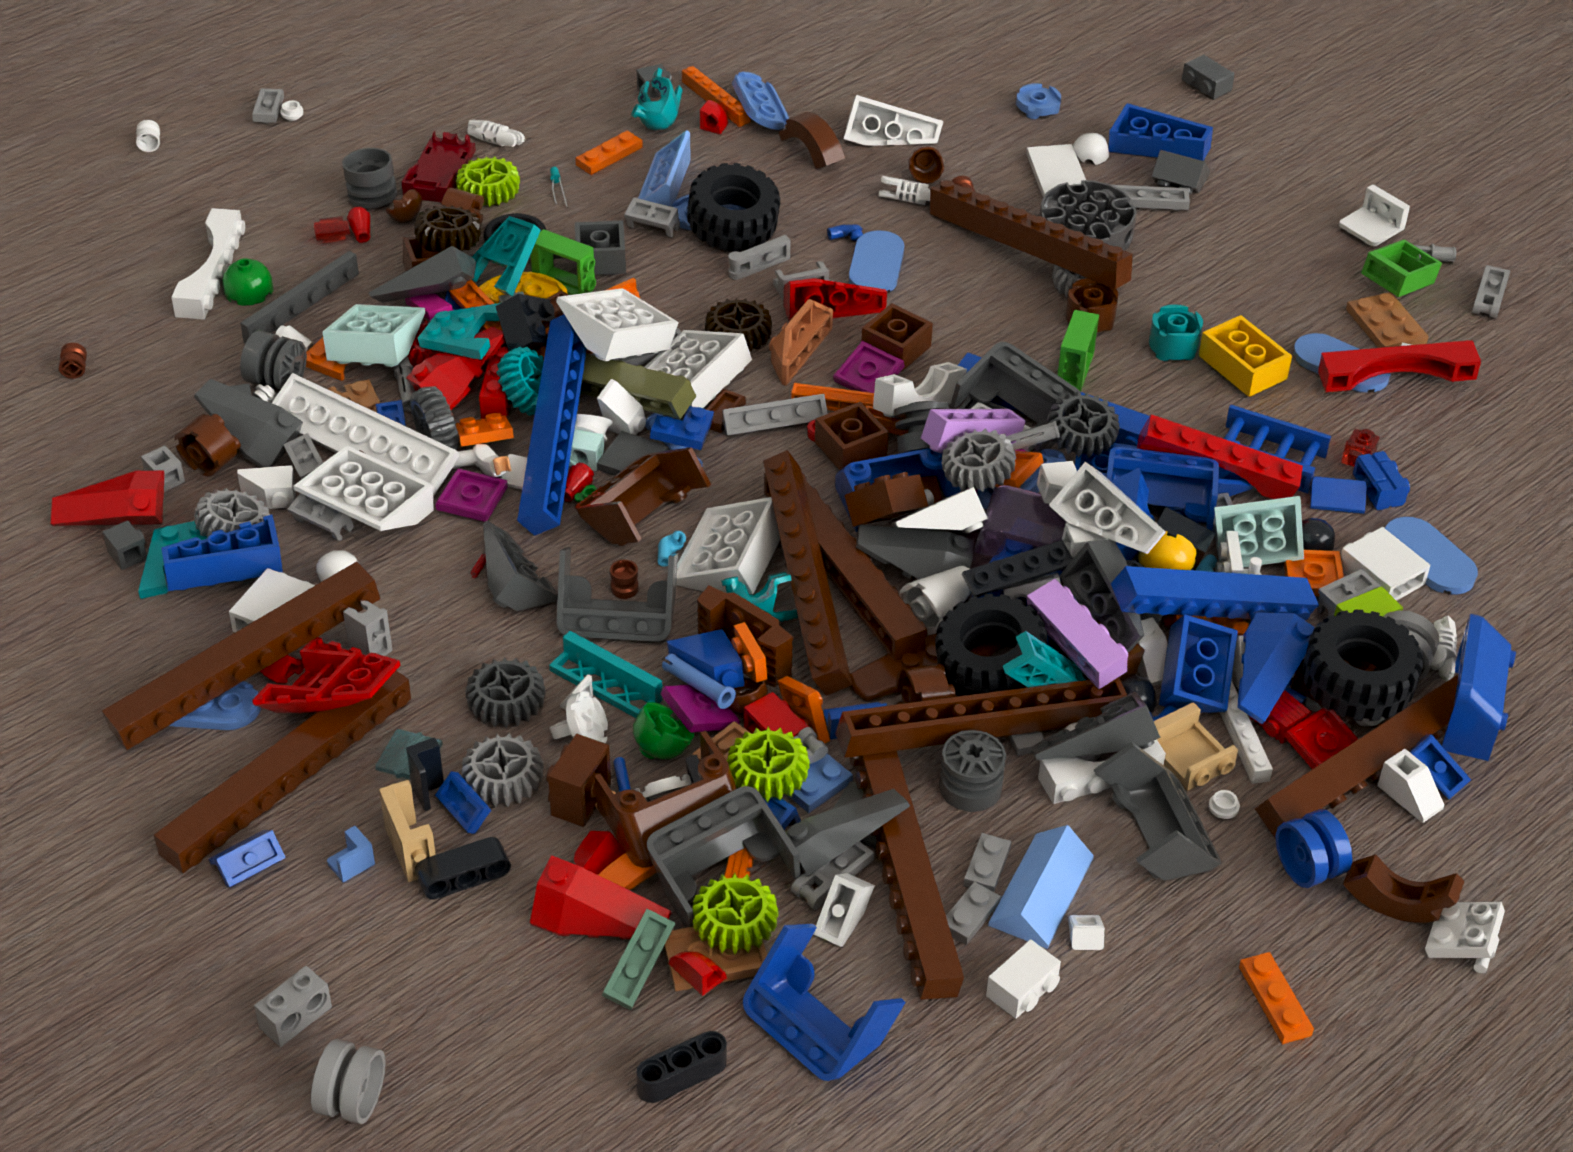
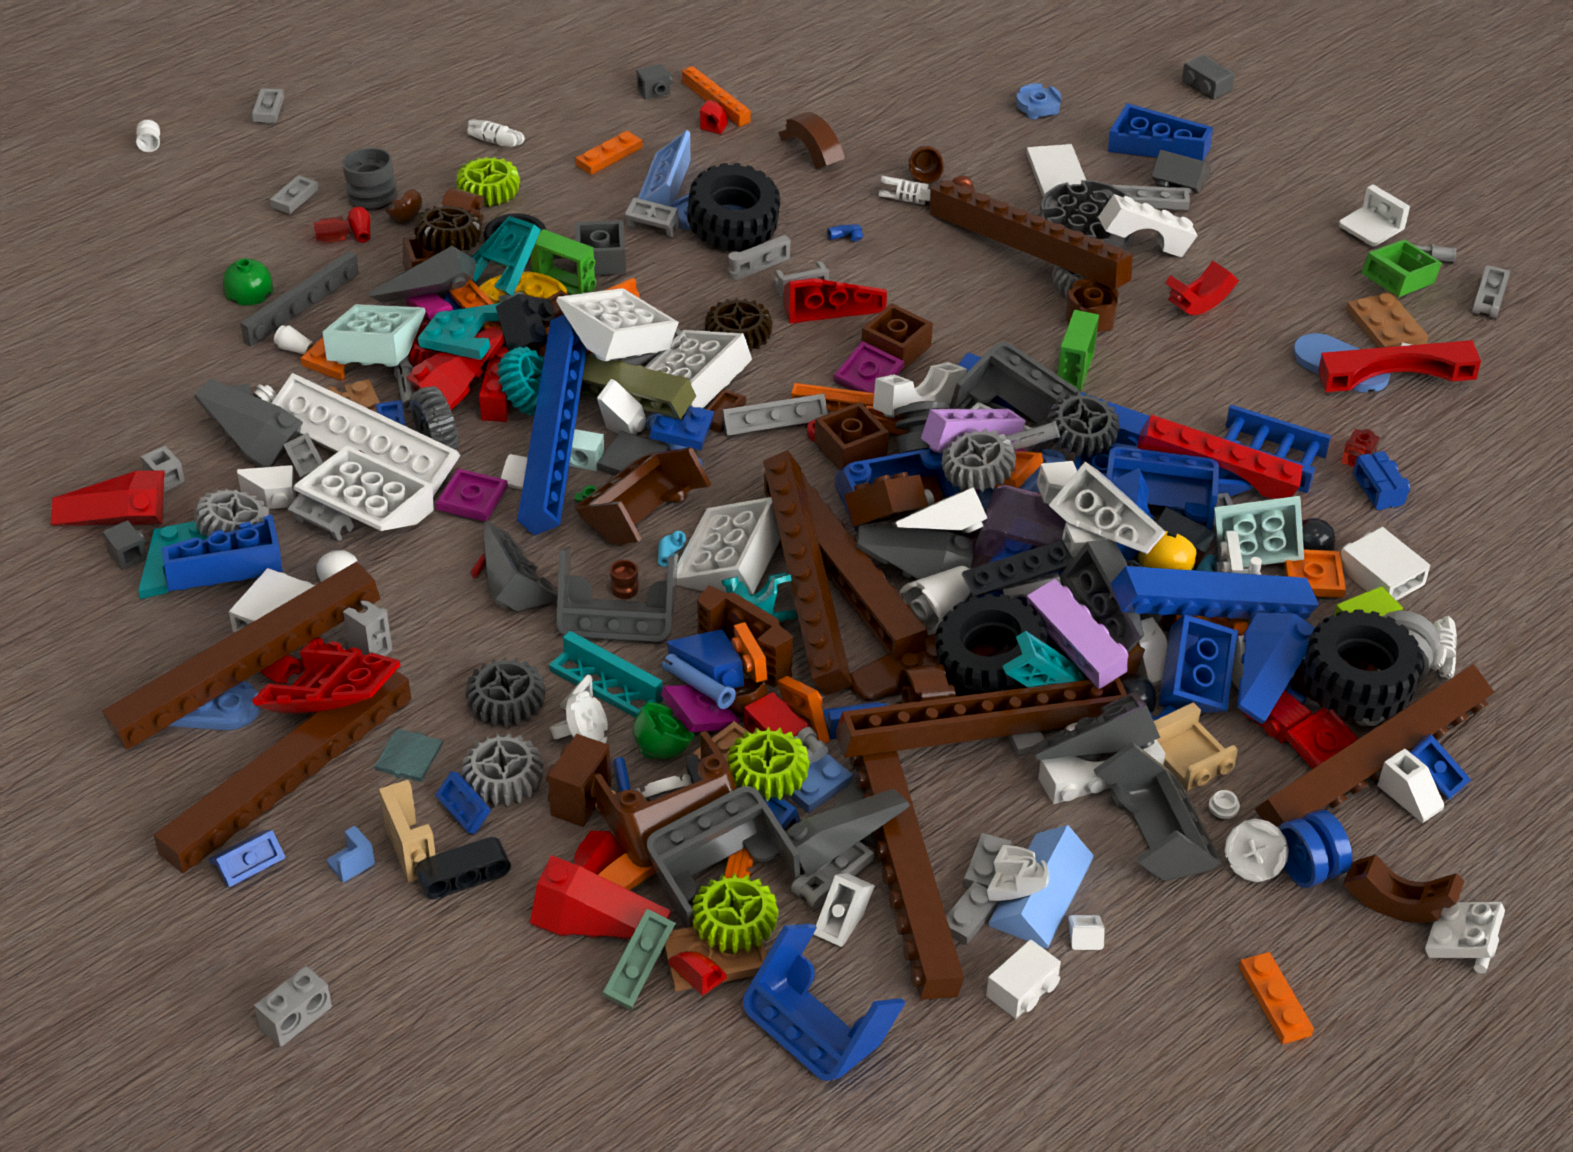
copper wheel [59,343,87,379] -> none
white arch [171,208,245,319] -> none
reddish brown brick [175,413,241,477] -> none
dark grey wheel [240,330,307,391] -> none
white plate [280,100,304,121] -> none
light grey wheel [311,1039,385,1124] -> none
dark red piece [401,130,476,203] -> none
black panel [406,737,444,811] -> none
white arm [453,444,512,477] -> none
orange plate [455,413,514,447] -> none
teal piece [550,167,568,207] -> none
red cone [564,462,594,502] -> none
white piece [575,414,613,442] -> none
teal piece [631,68,683,130] -> none
black beam [636,1031,727,1103] -> none
medium blue tile [732,72,789,130] -> none
nougat wedge [769,299,833,386] -> none
white wedge [843,95,943,146] -> none
medium blue tile [849,230,904,292] -> none
dark grey wheel [939,730,1006,812] -> none
white hair [1073,133,1109,165] -> none
teal brick [1149,304,1203,361] -> none
yellow brick [1199,315,1292,397] -> none
white piece [1220,680,1273,784] -> none
blue slope [1309,476,1367,514] -> none
light grey hinge [1317,569,1381,617] -> none
medium blue tile [1385,517,1478,595] -> none
blue windscreen [1441,614,1516,761] -> none
none -> light grey plate [270,175,319,214]
none -> white brick [987,845,1049,901]
none -> white arch [1098,194,1198,258]
none -> red arch [1165,260,1239,315]
none -> white tile [1225,819,1289,882]

